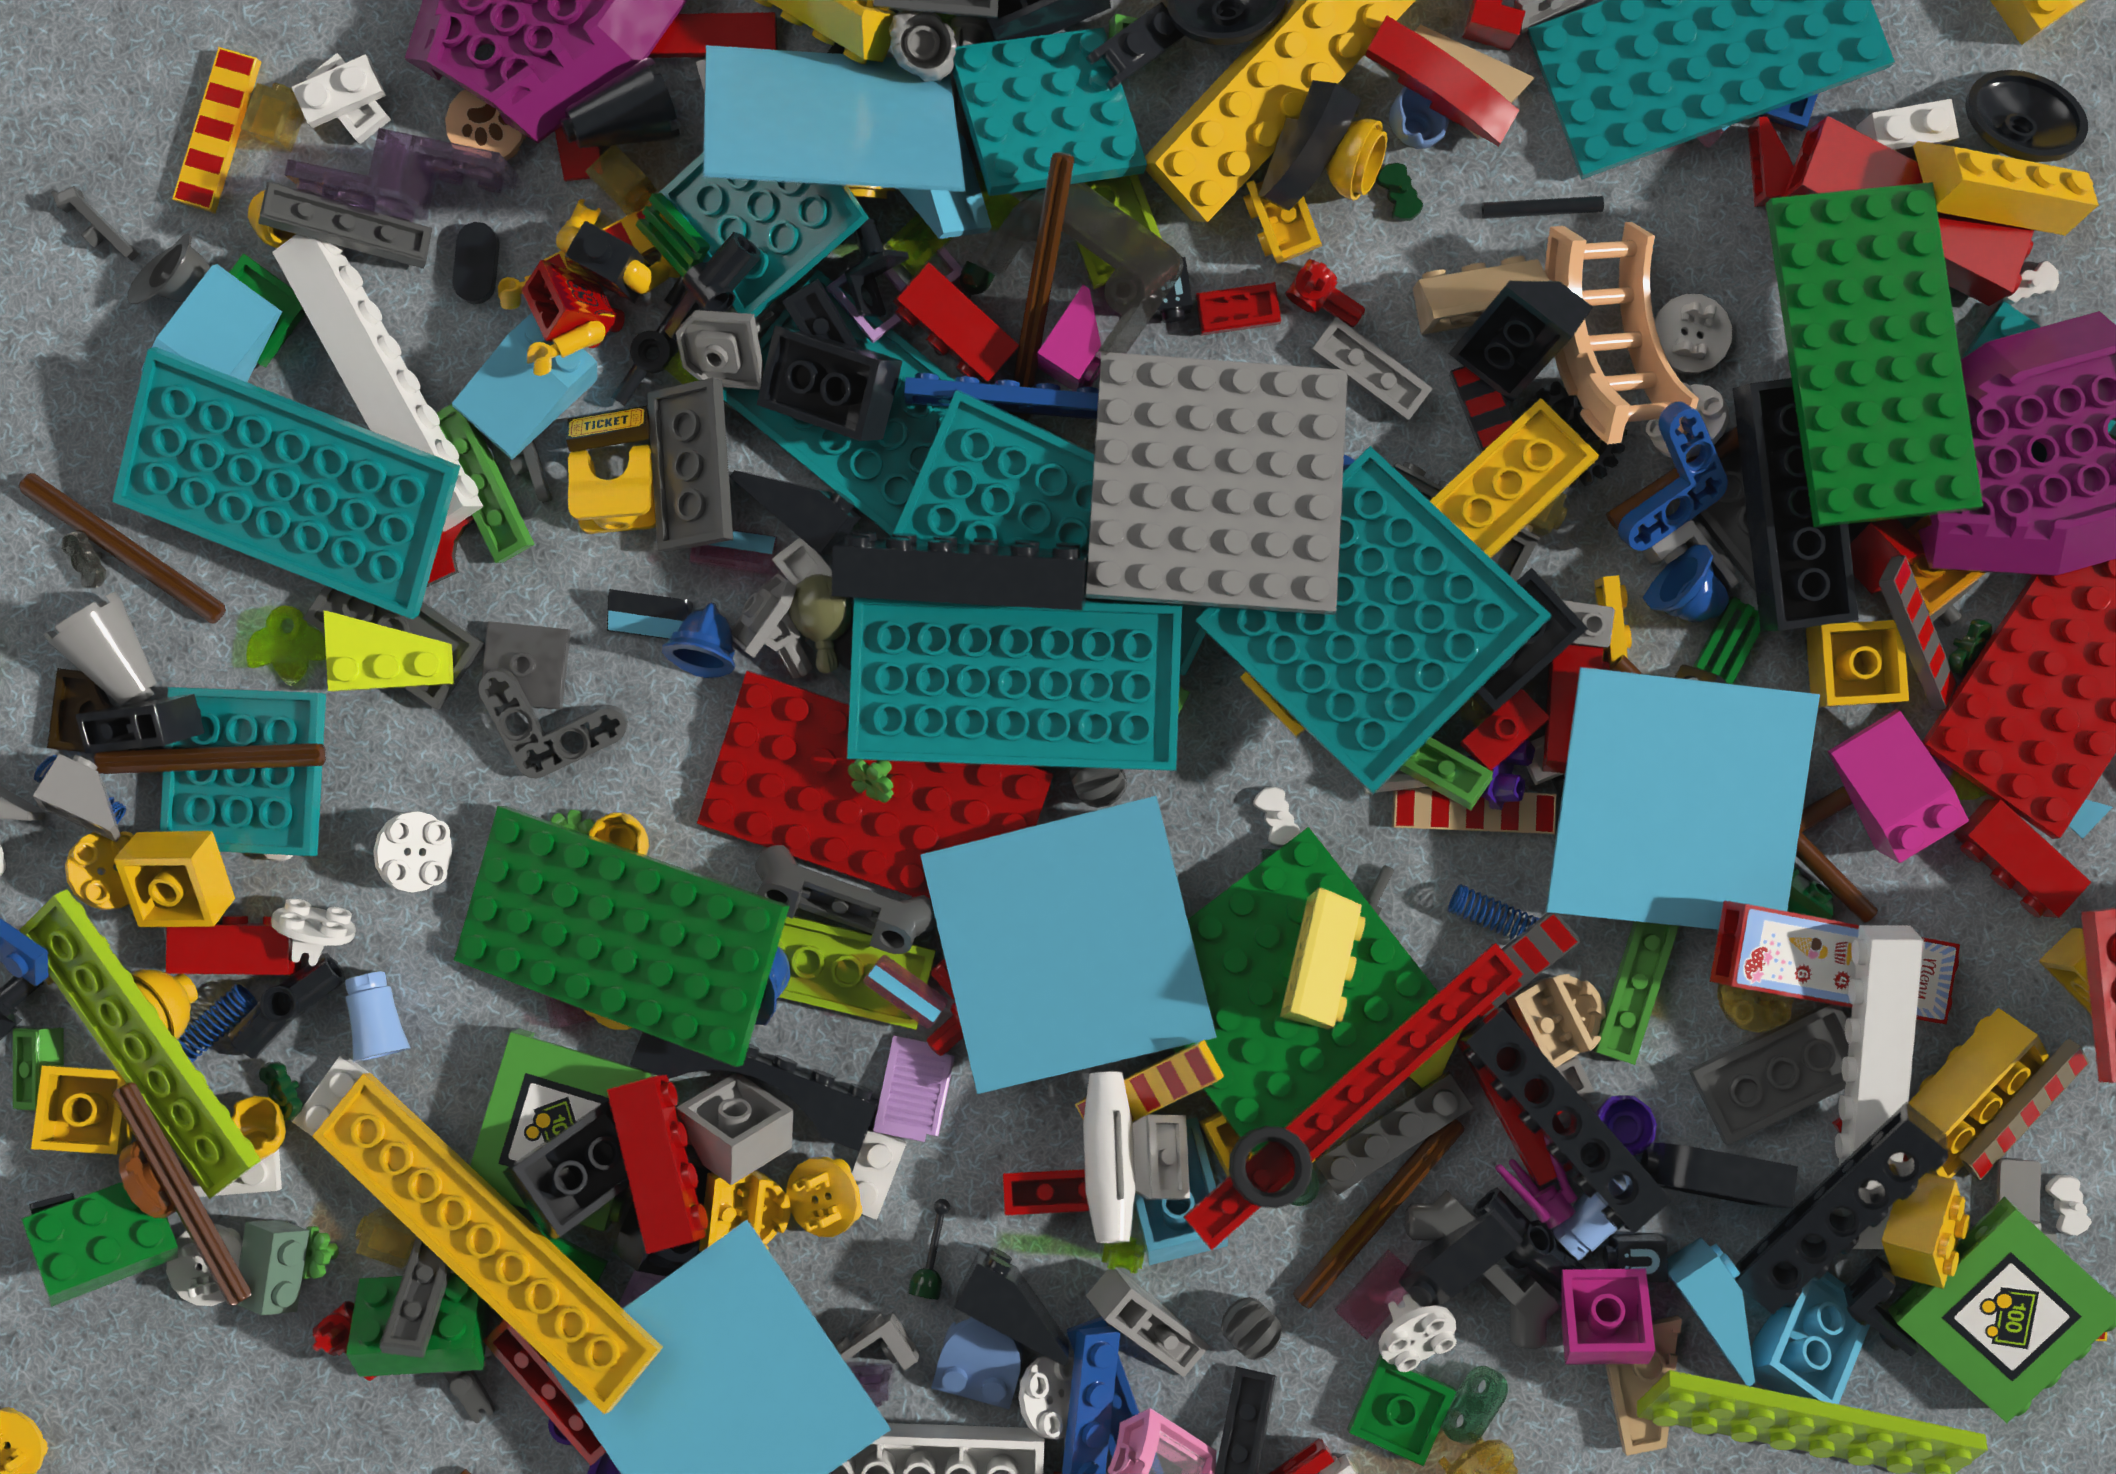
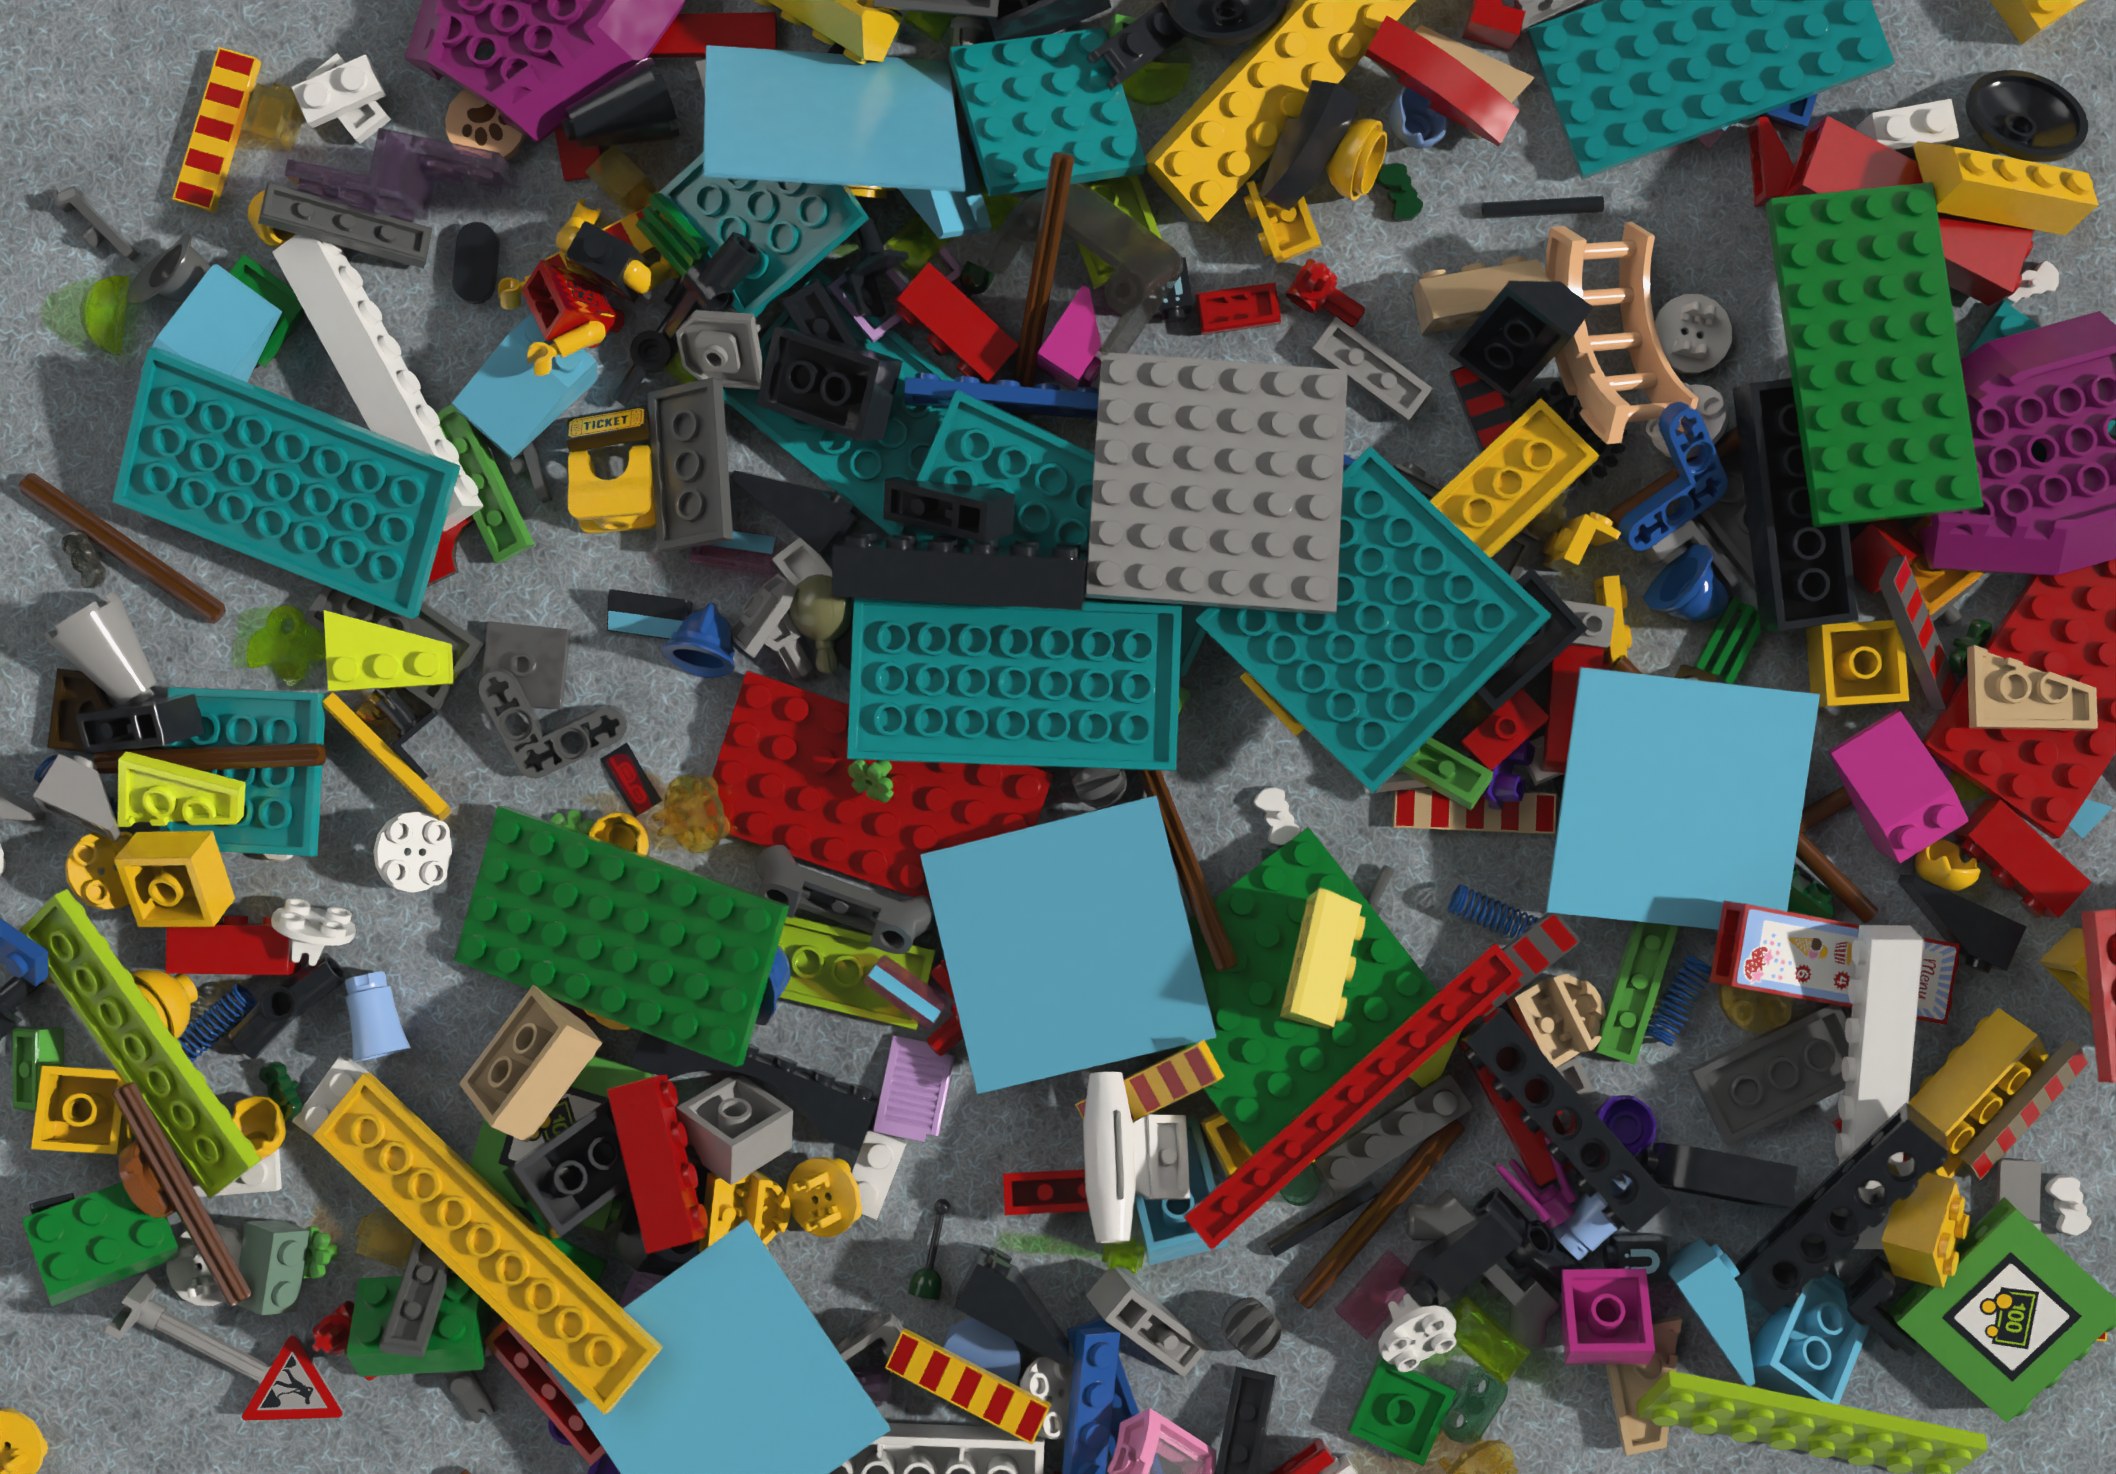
light grey hair [889,10,957,81] -> none
black tyre [1228,1126,1312,1208] -> none
none -> clear neon green plate [79,275,129,356]
none -> light grey piece [104,1273,344,1421]
none -> neon yellow wing [117,751,246,827]
none -> yellow tile [322,692,452,821]
none -> clear yellow hinge [355,689,391,725]
none -> black bracket [373,689,439,780]
none -> tan slope [459,985,602,1143]
none -> sticker [600,742,663,817]
none -> clear yellow plate [652,773,730,853]
none -> black slope [883,478,1015,543]
none -> tile [885,1328,1052,1445]
none -> clear neon green plate [1122,62,1191,106]
none -> reddish brown axle [1137,770,1237,972]
none -> black piece [1267,1181,1379,1258]
none -> clear neon green plate [1452,1296,1531,1386]
none -> yellow bracket [1543,512,1621,572]
none -> blue piece [1645,955,1712,1047]
none -> black slope [1897,874,2027,974]
none -> yellow hair [1915,839,1980,891]
none -> tan wing [1967,645,2098,730]

